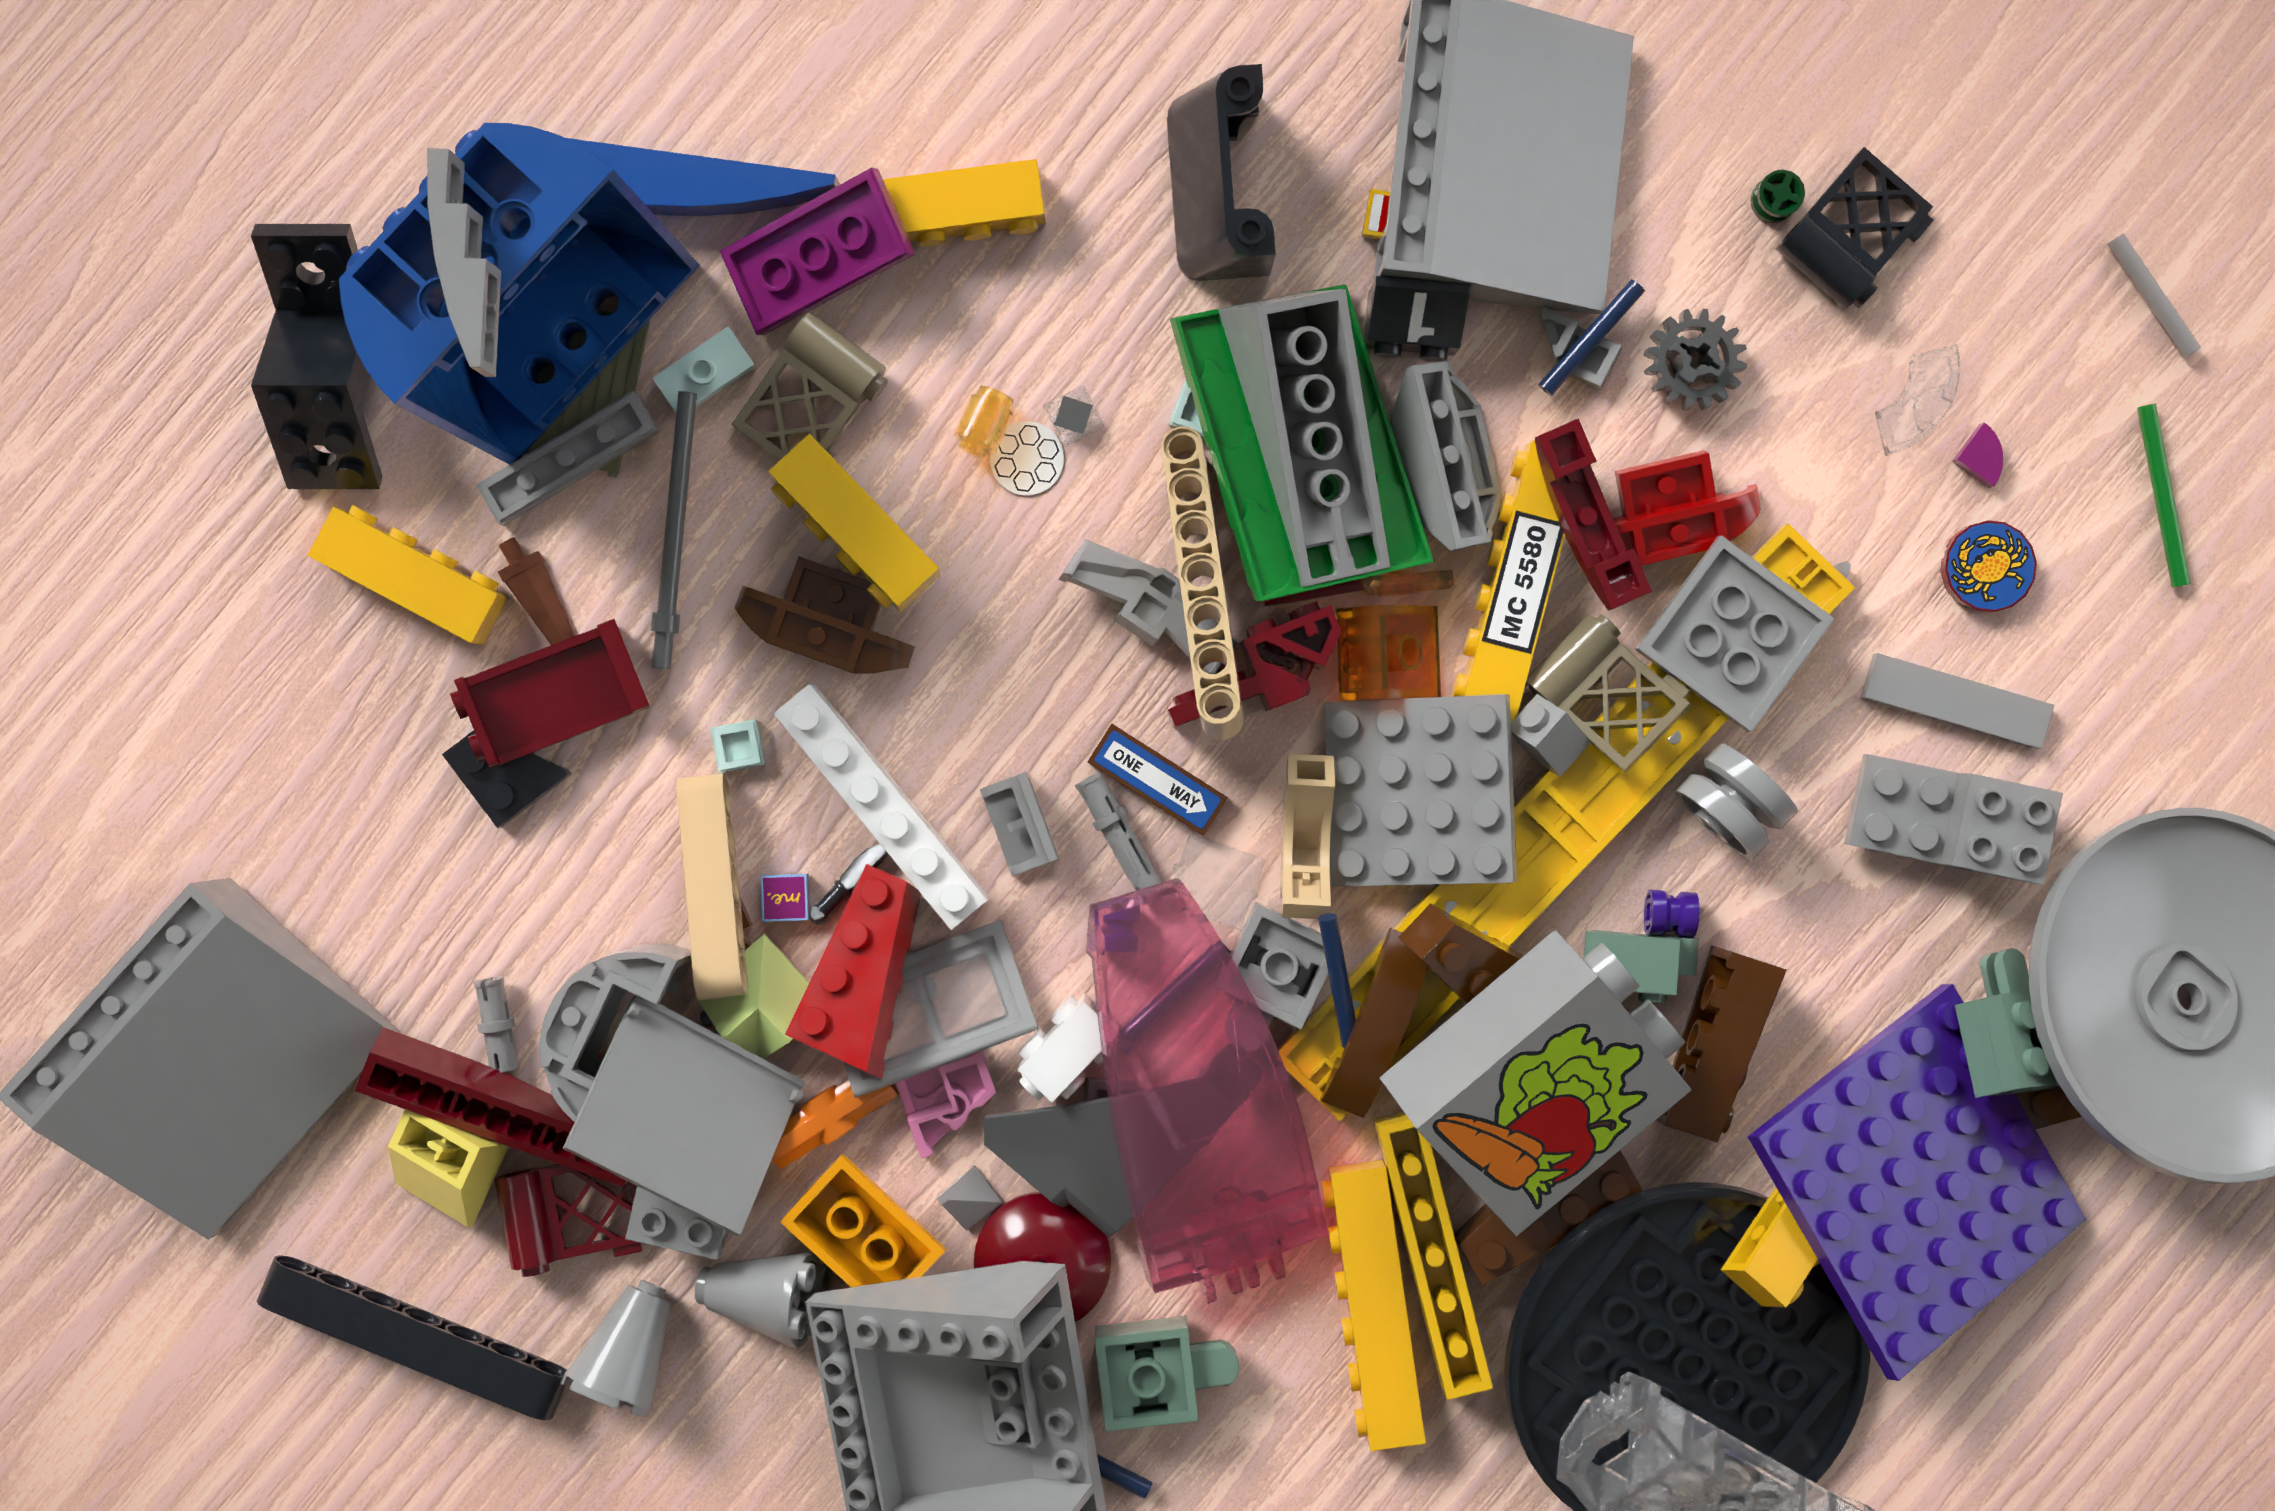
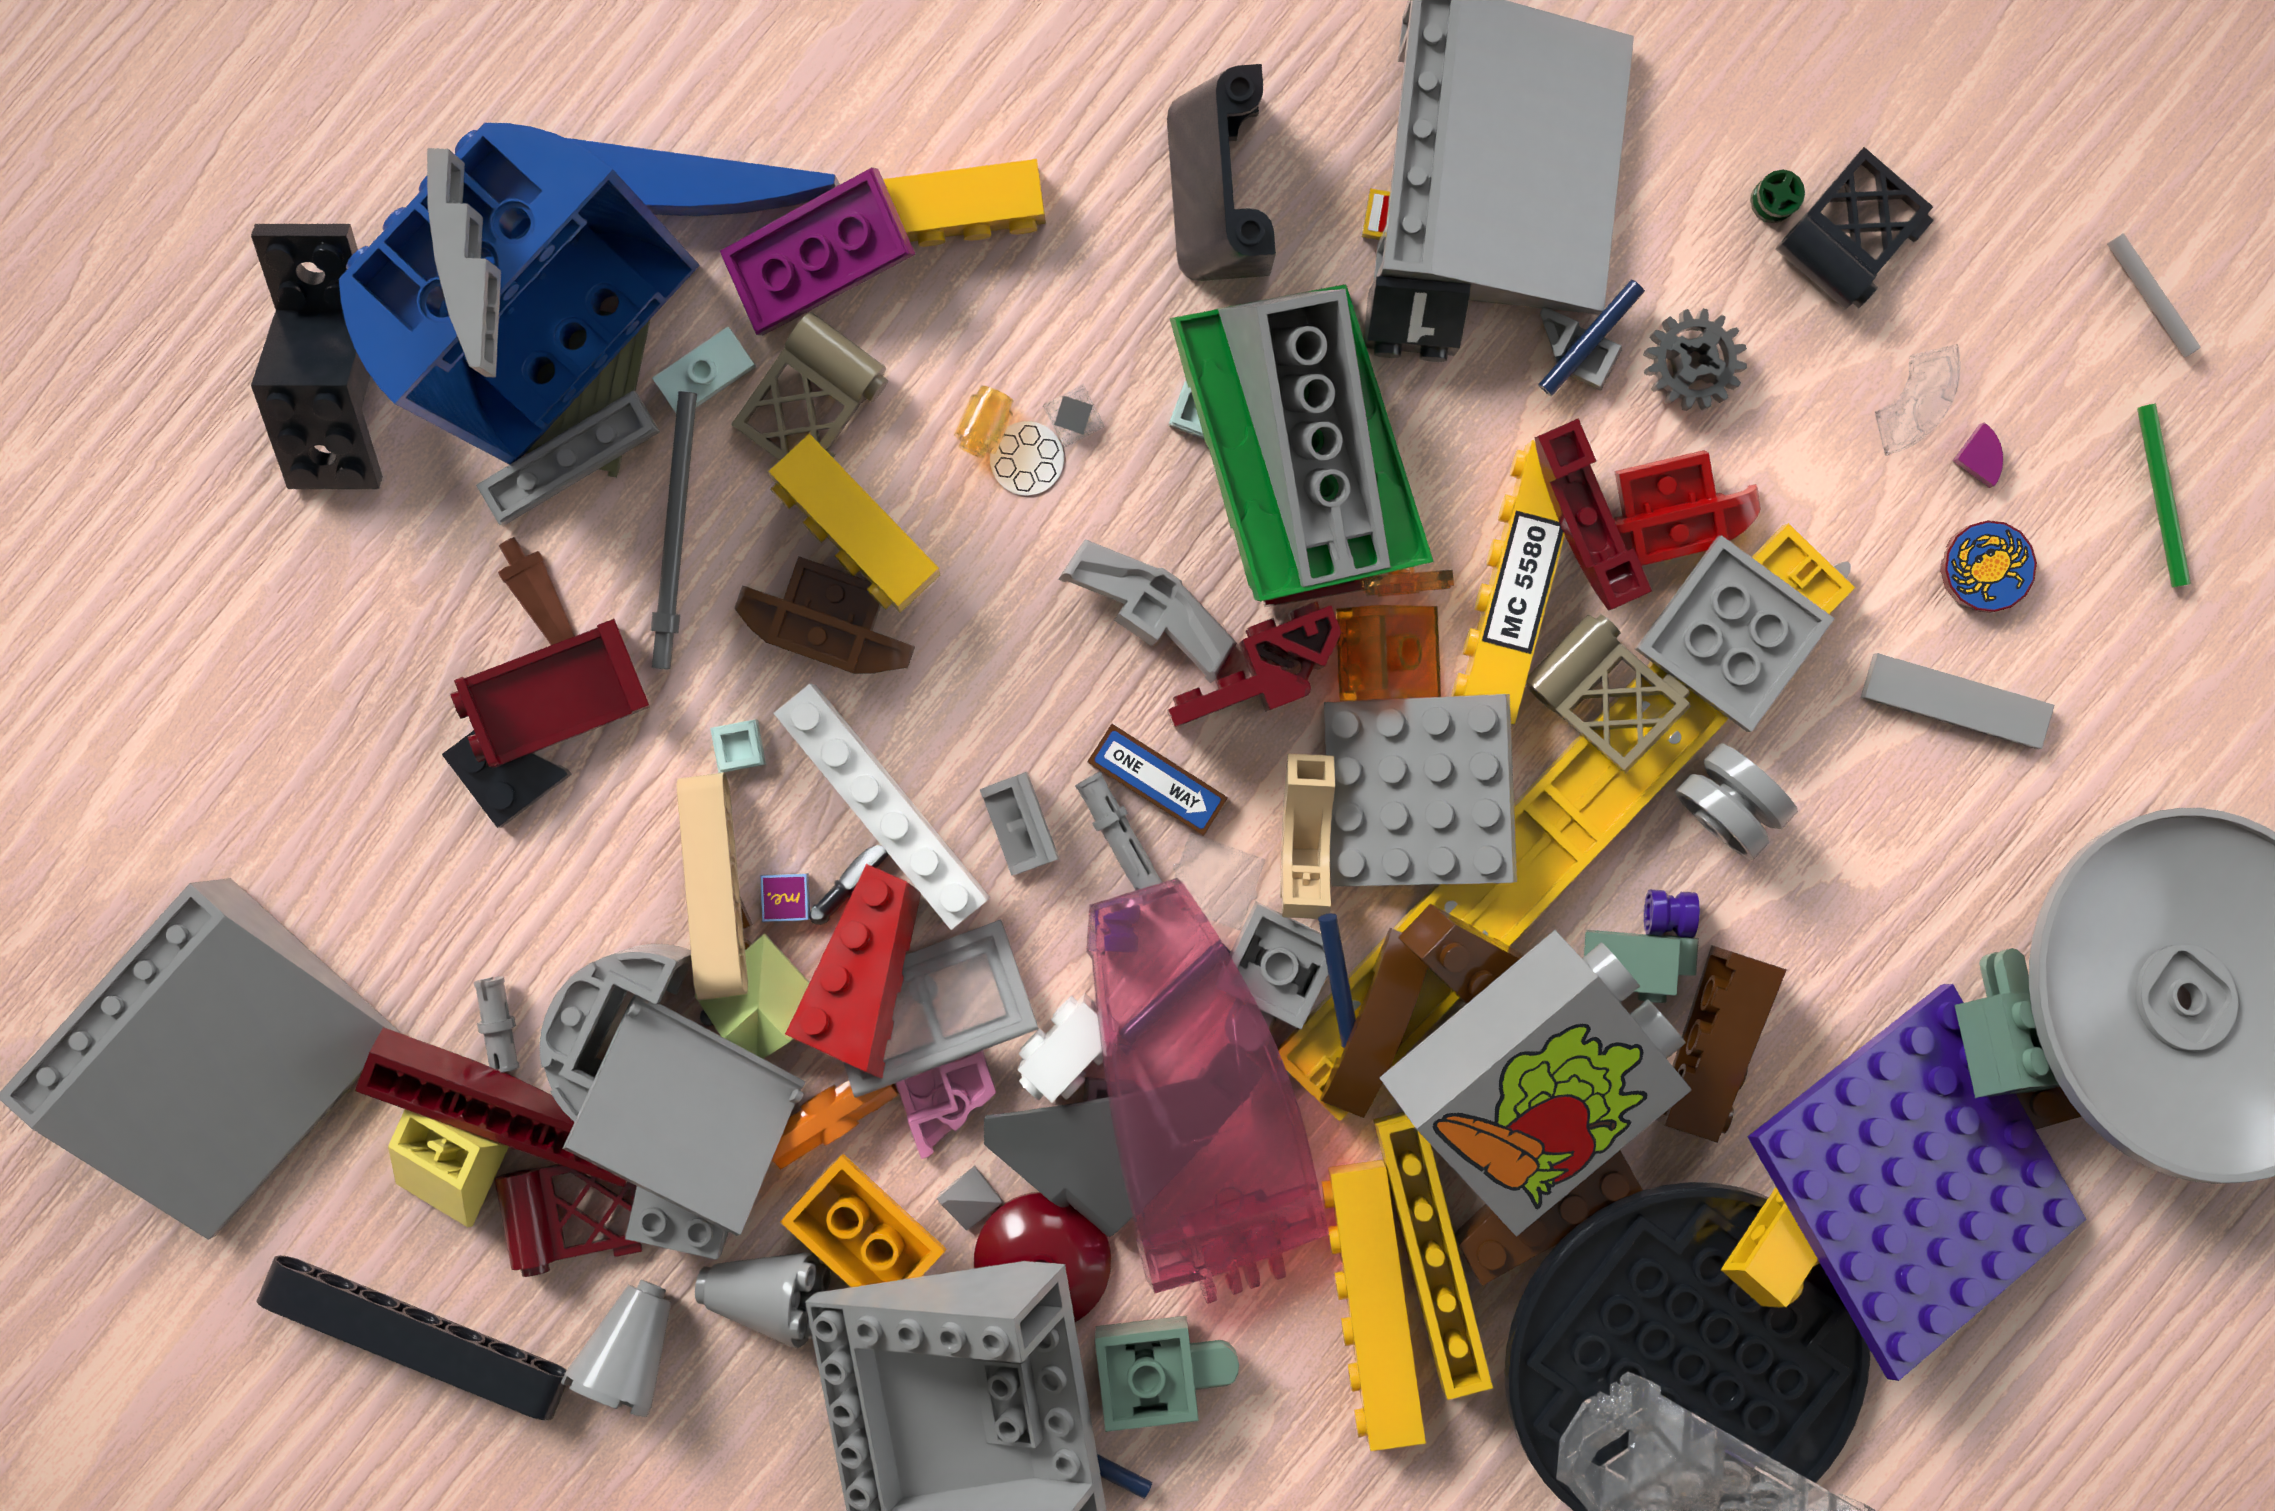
yellow brick [307,505,509,645] -> none
tan beam [1161,427,1244,740] -> none
light grey wedge [1390,361,1502,551] -> none
light grey brick [1511,694,1591,777] -> none
light grey piece [1844,754,2063,885] -> none

